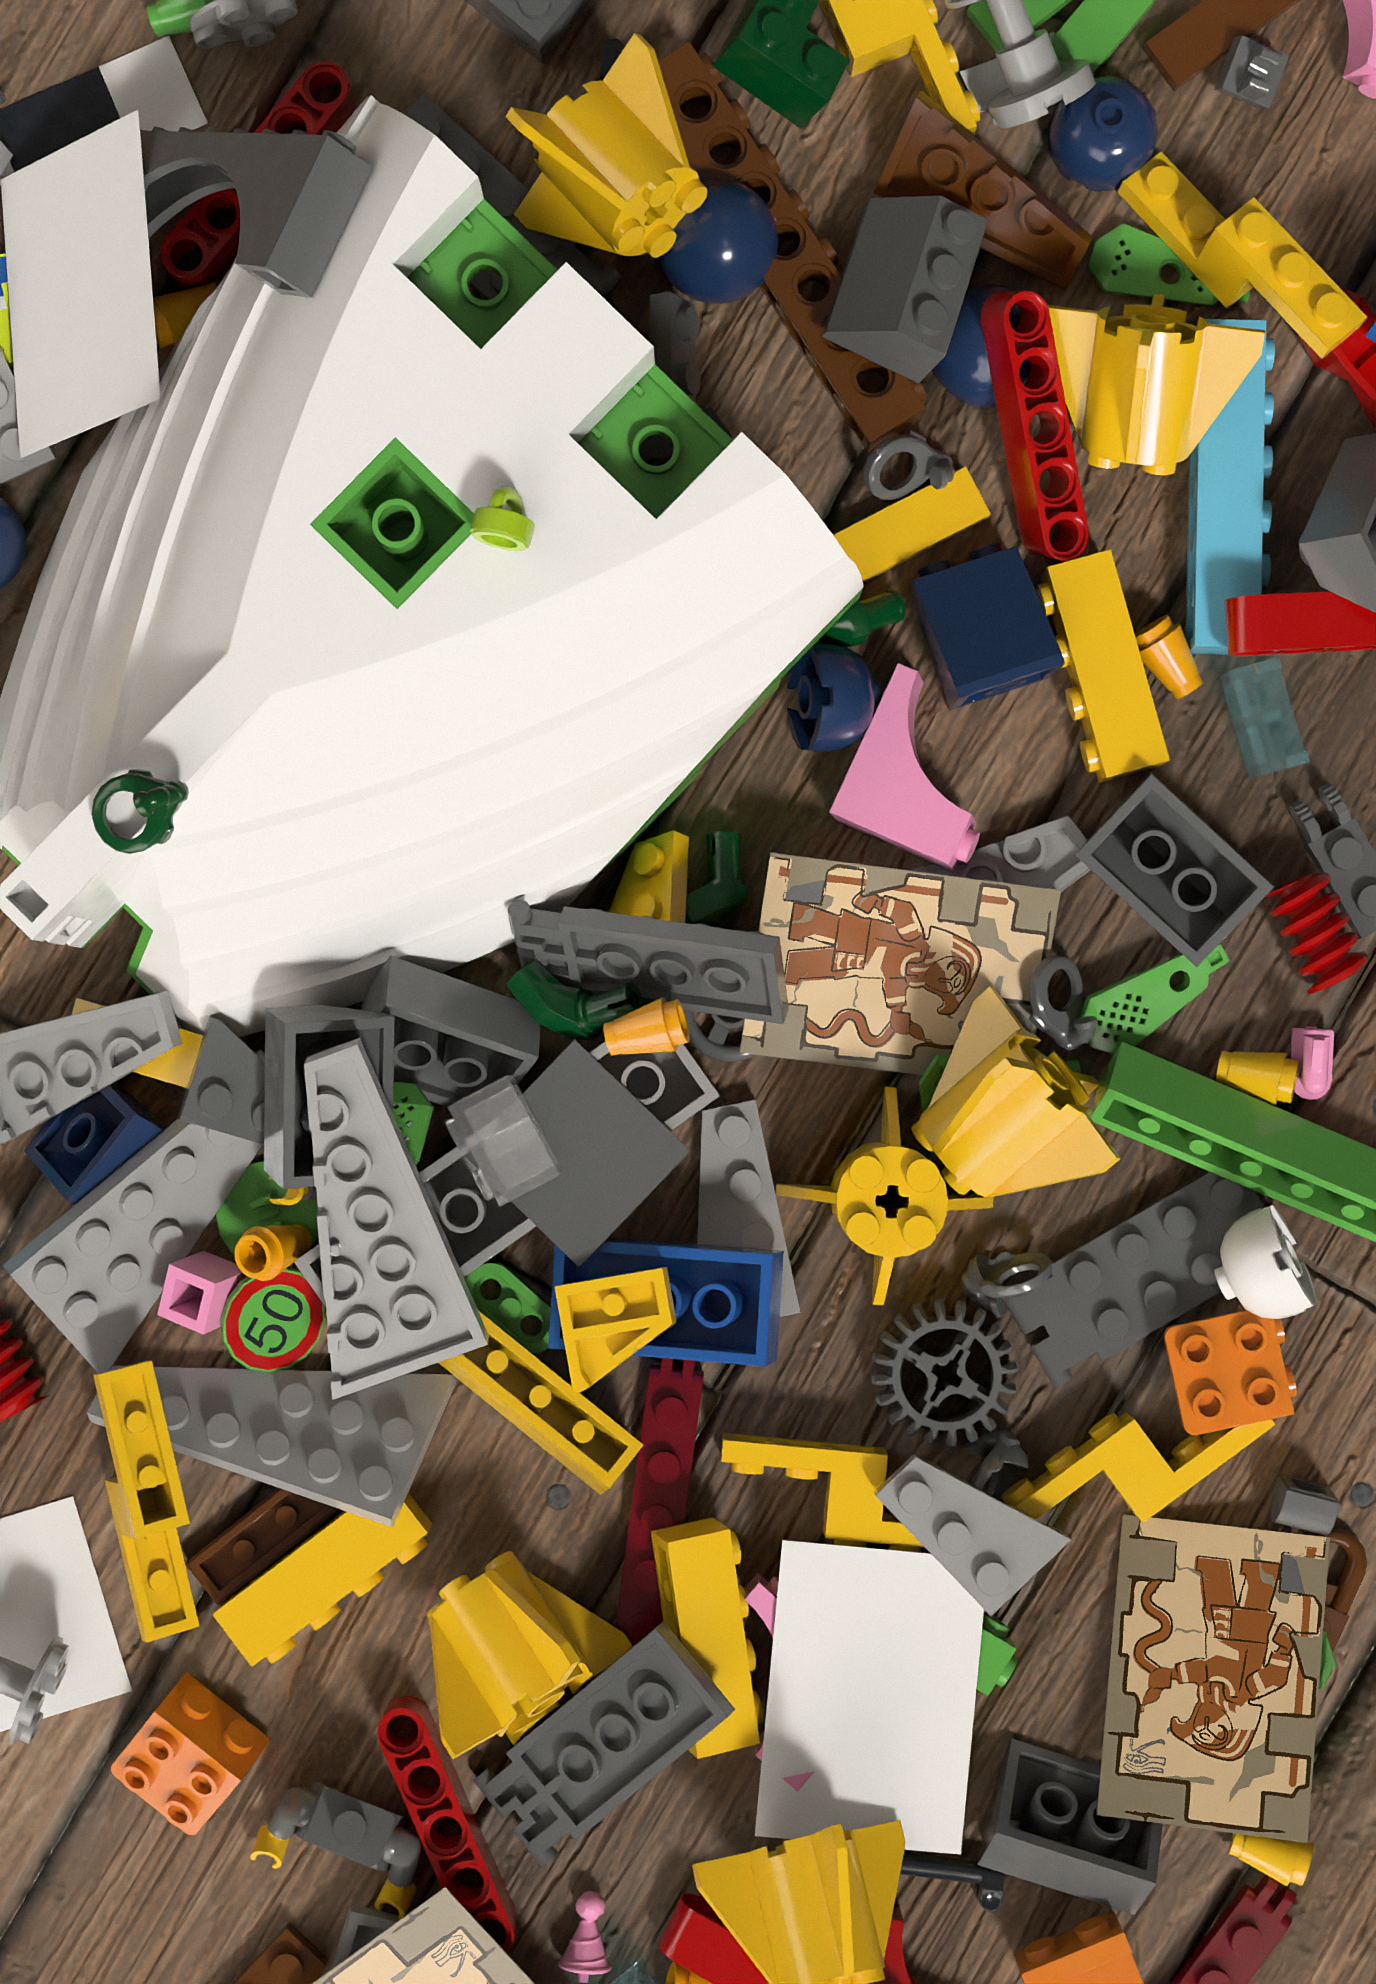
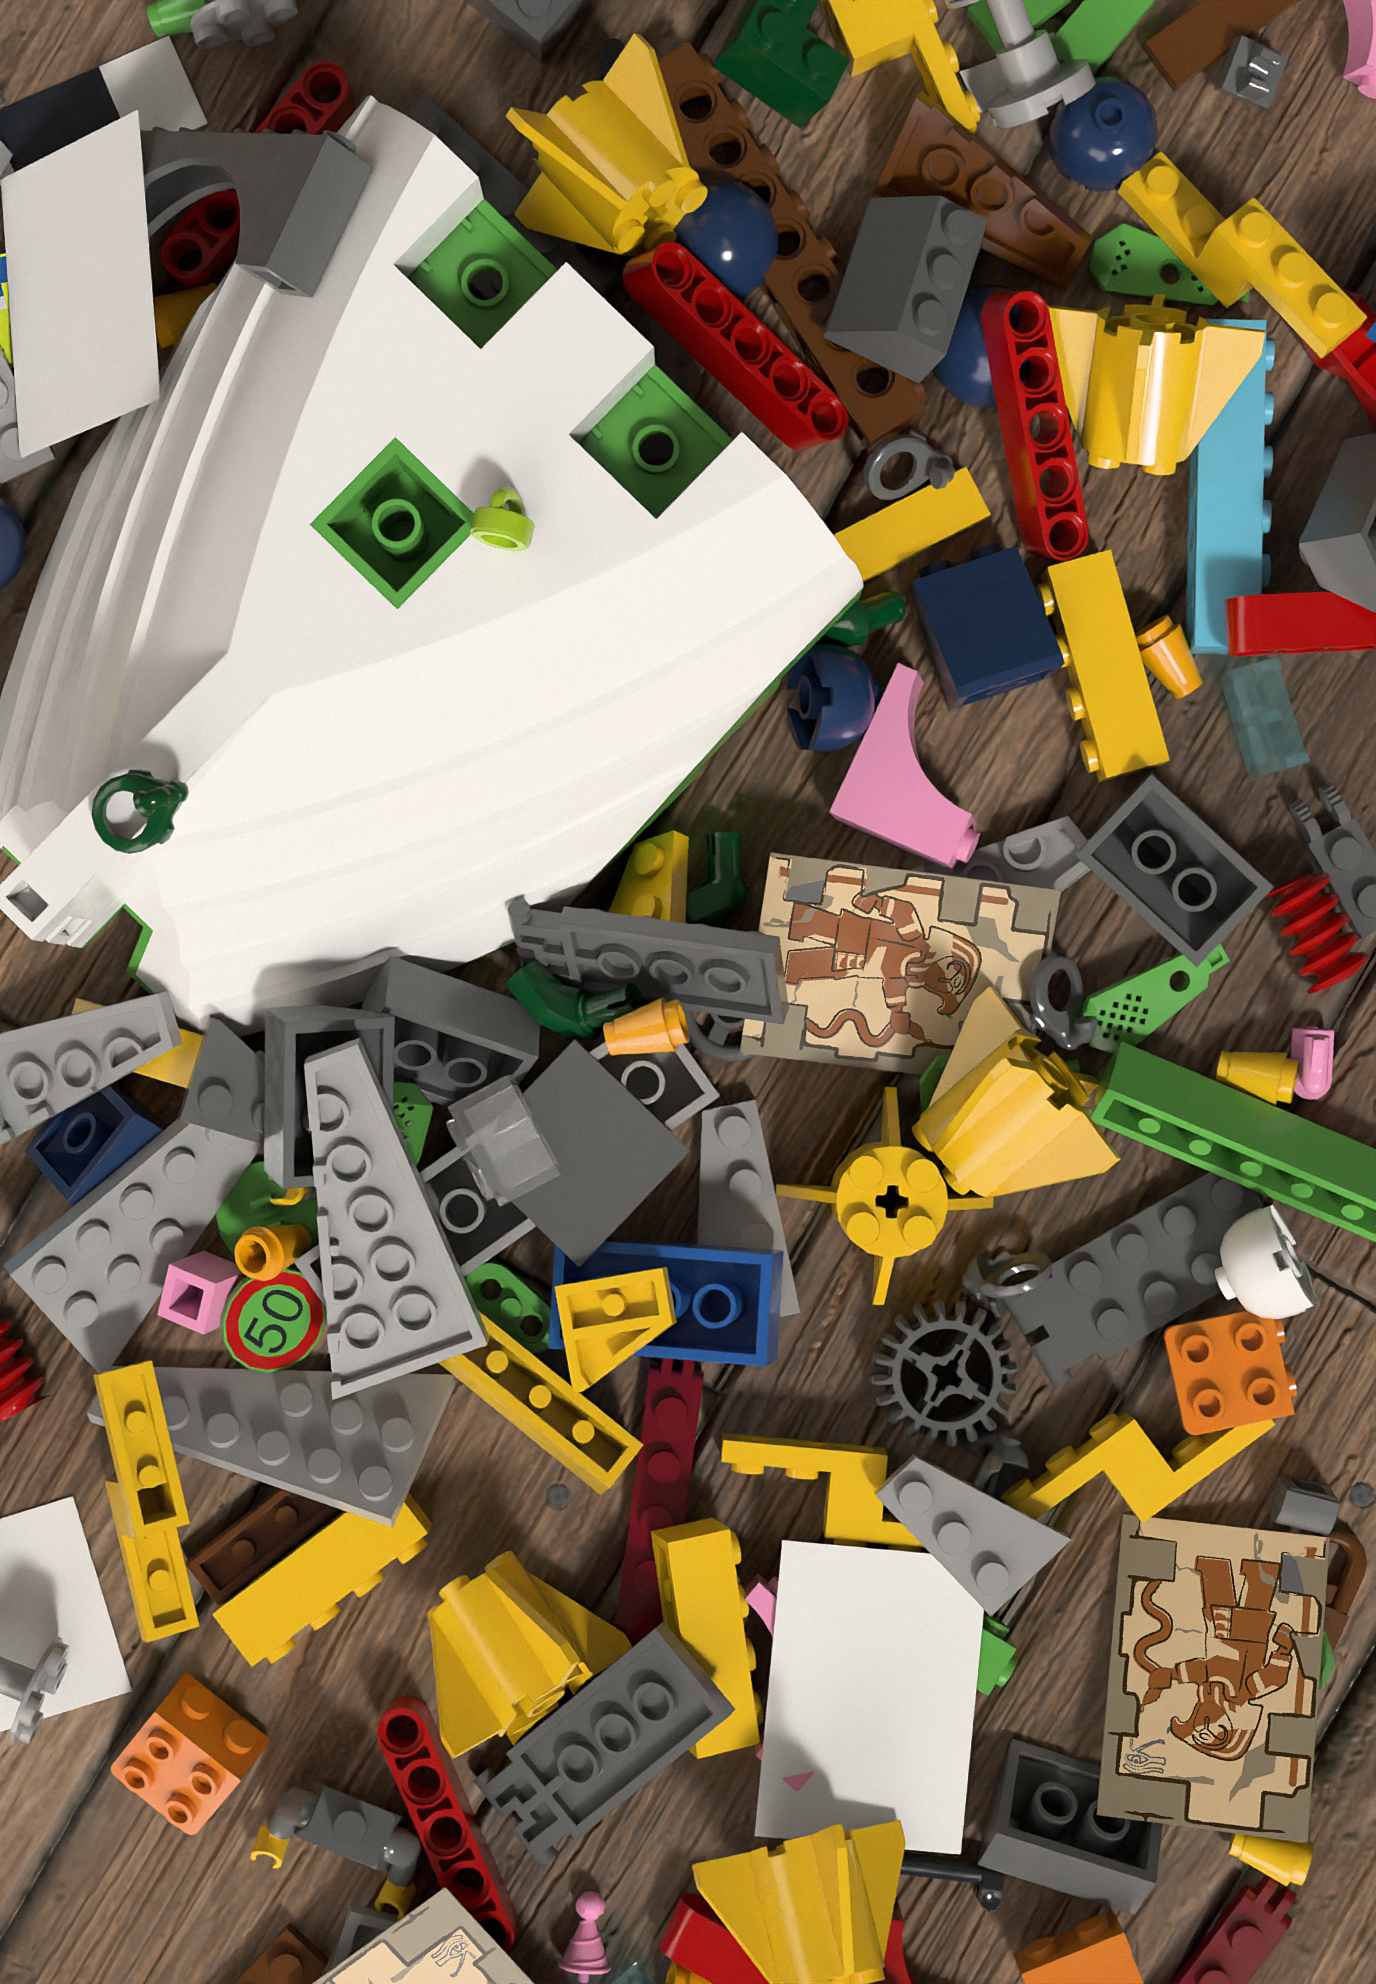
none -> red beam [623,242,847,451]

